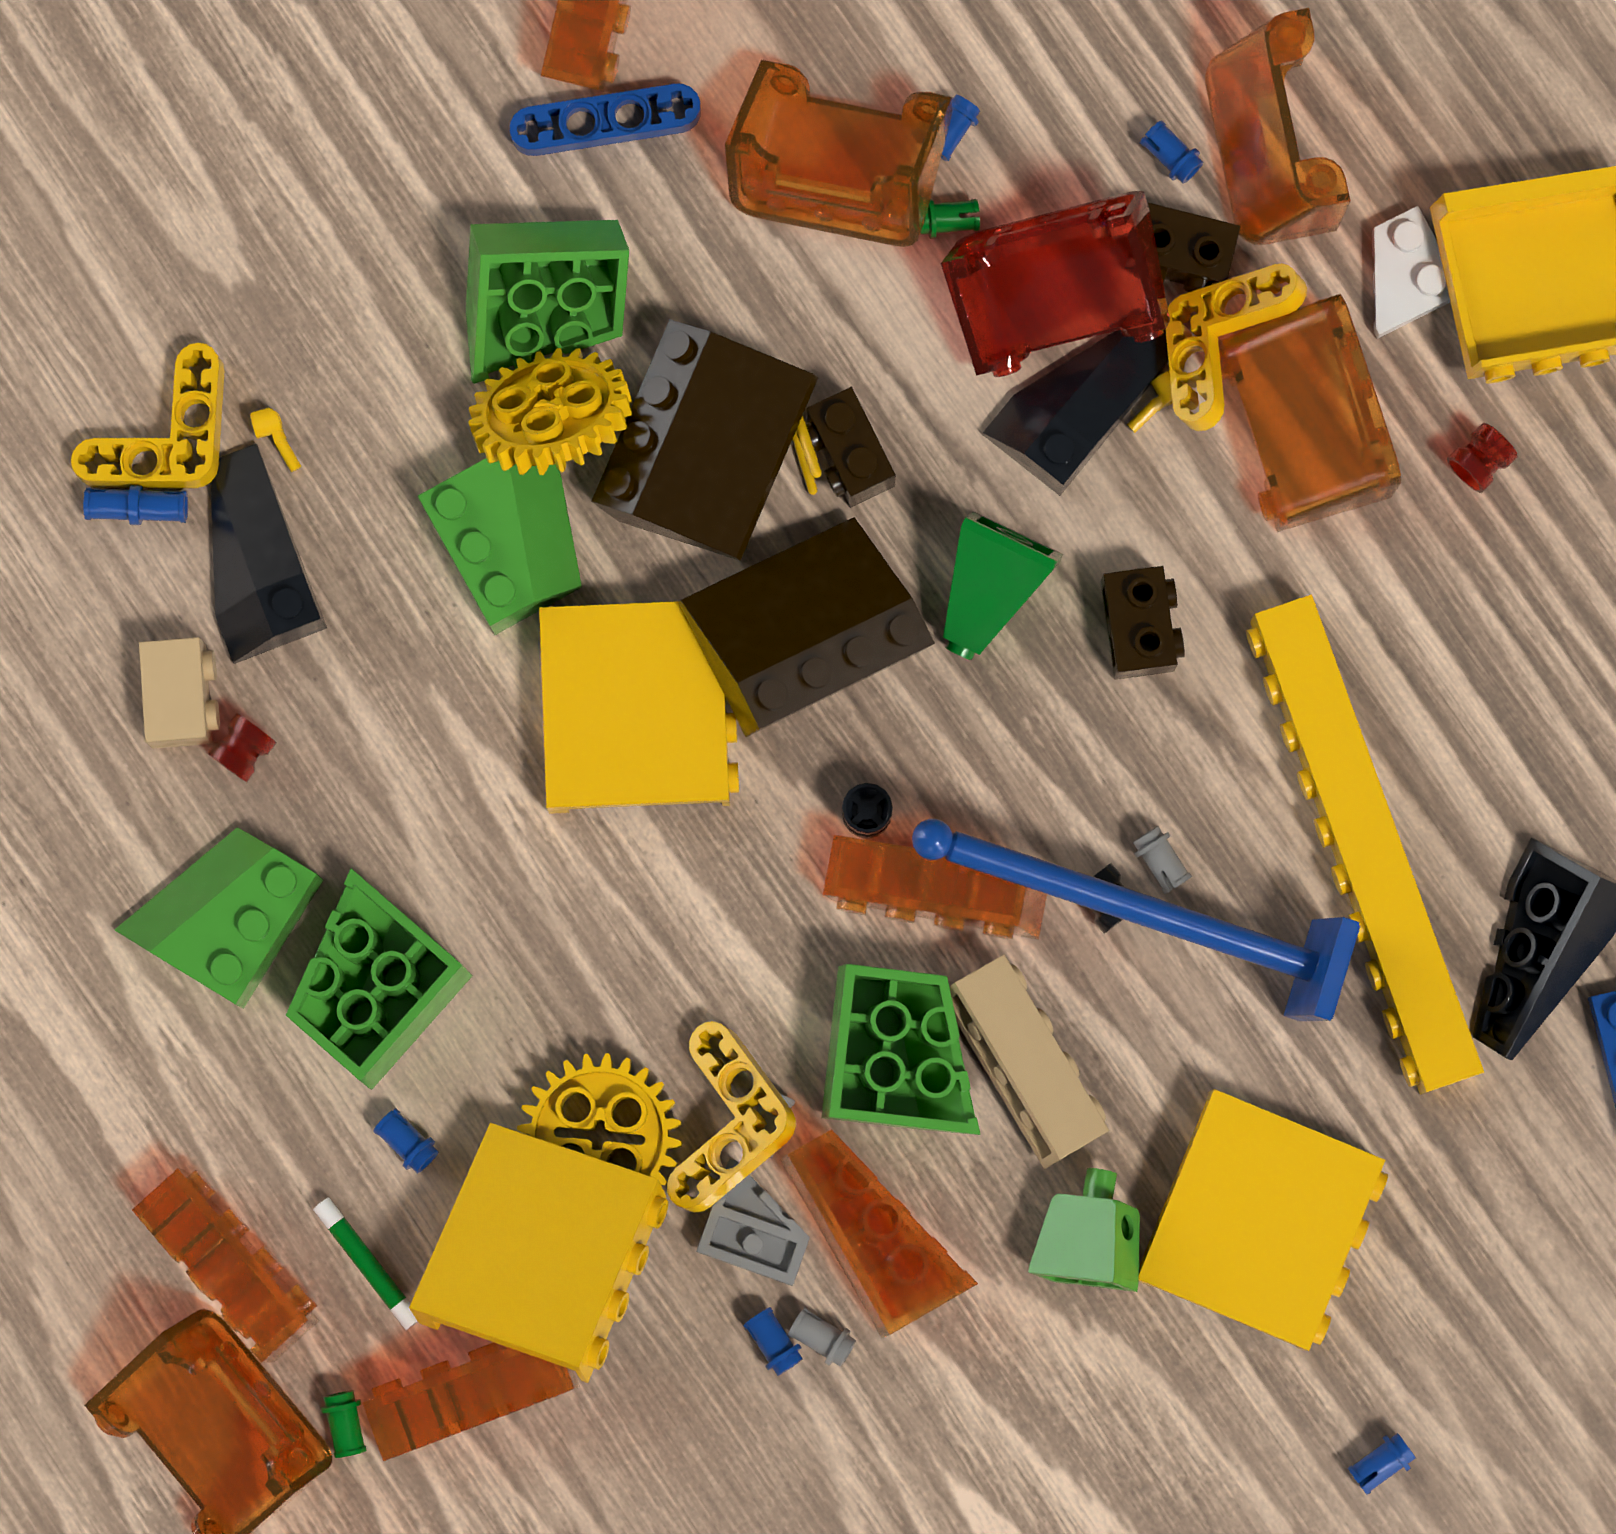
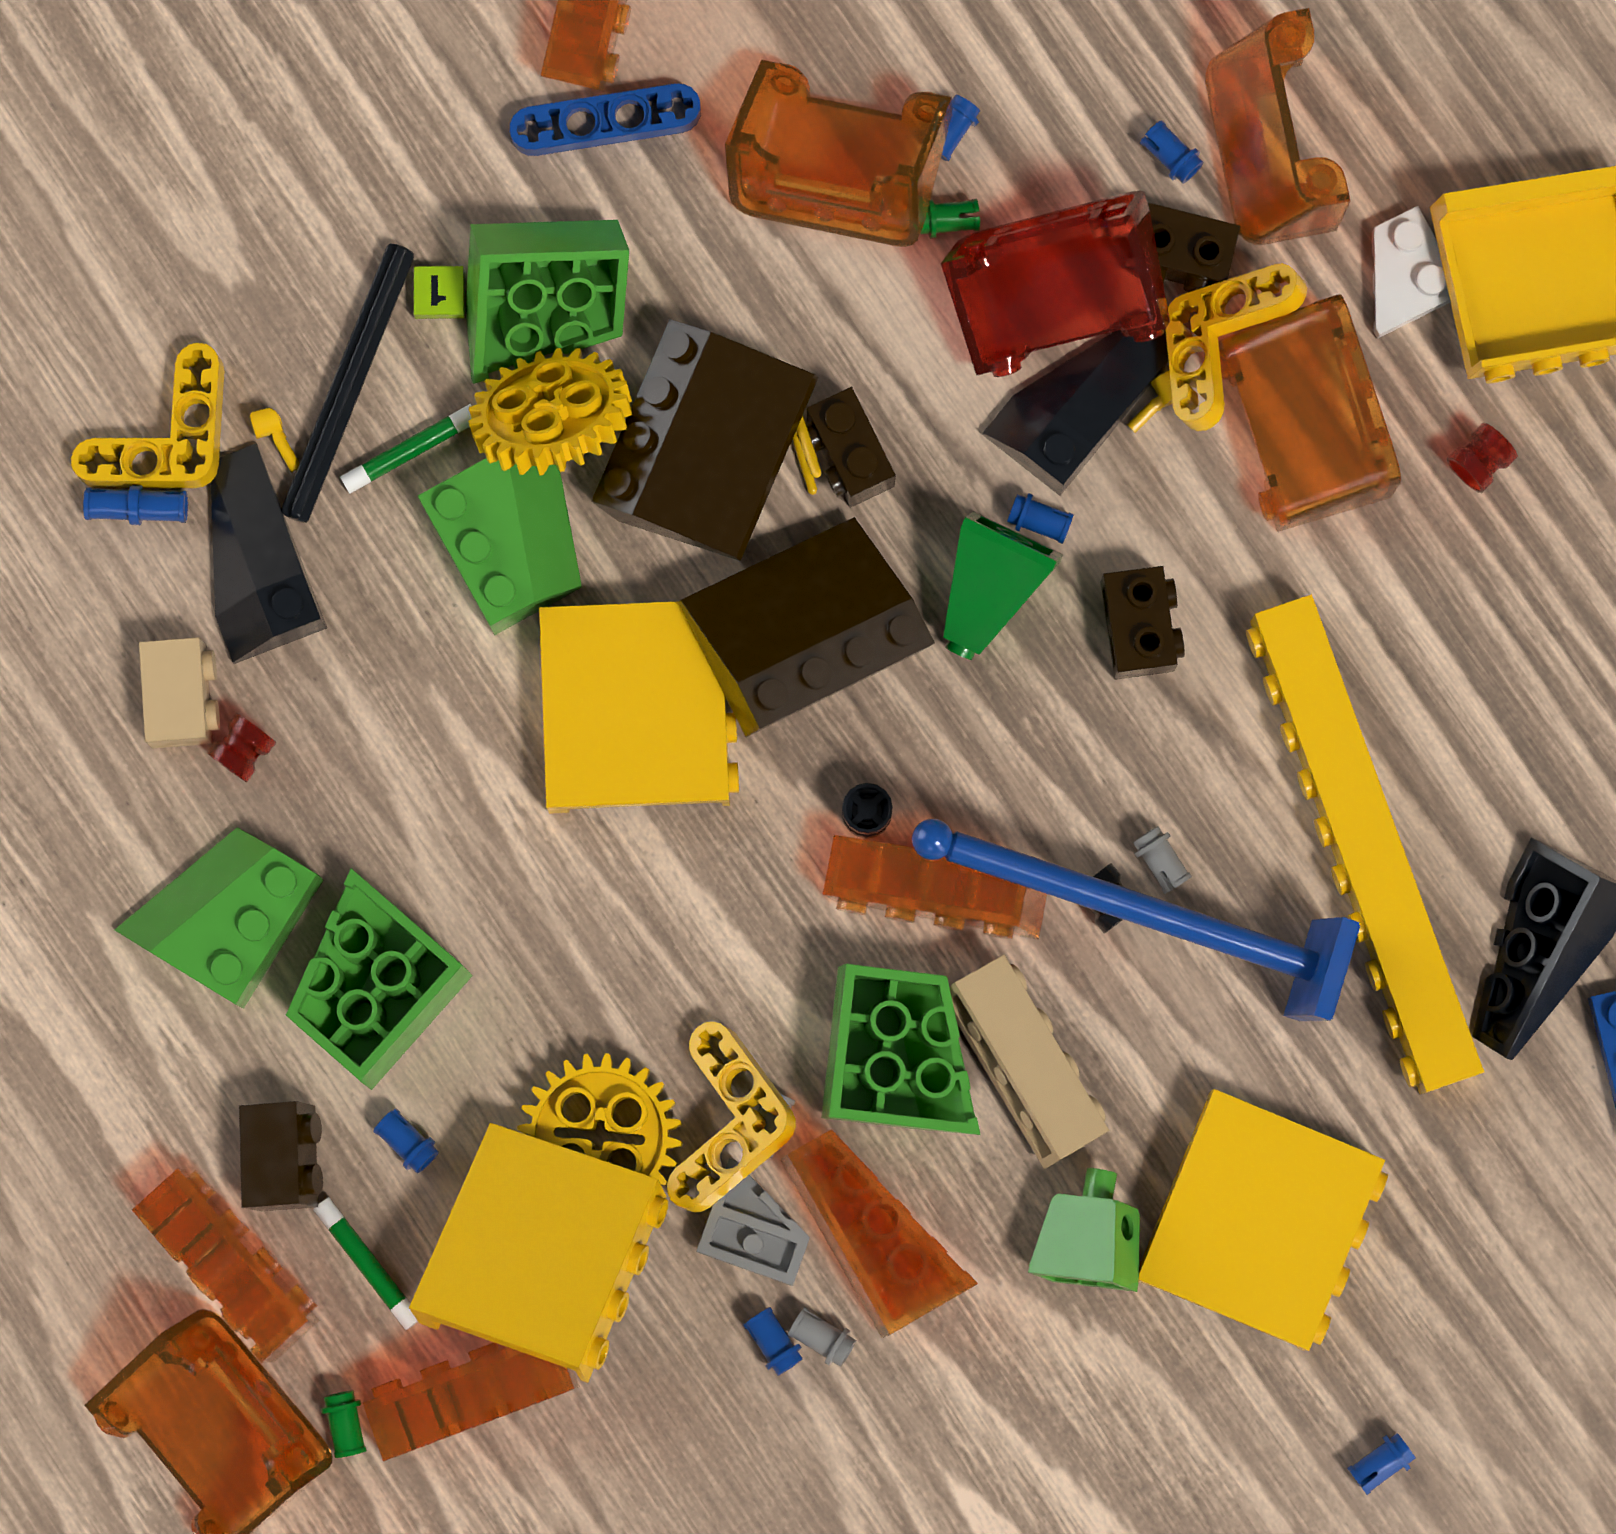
none -> dark brown brick [239,1101,323,1211]
none -> black axle [281,243,414,523]
none -> green bar [340,404,472,494]
none -> lime tile [414,266,465,319]
none -> blue pin [1007,493,1074,544]

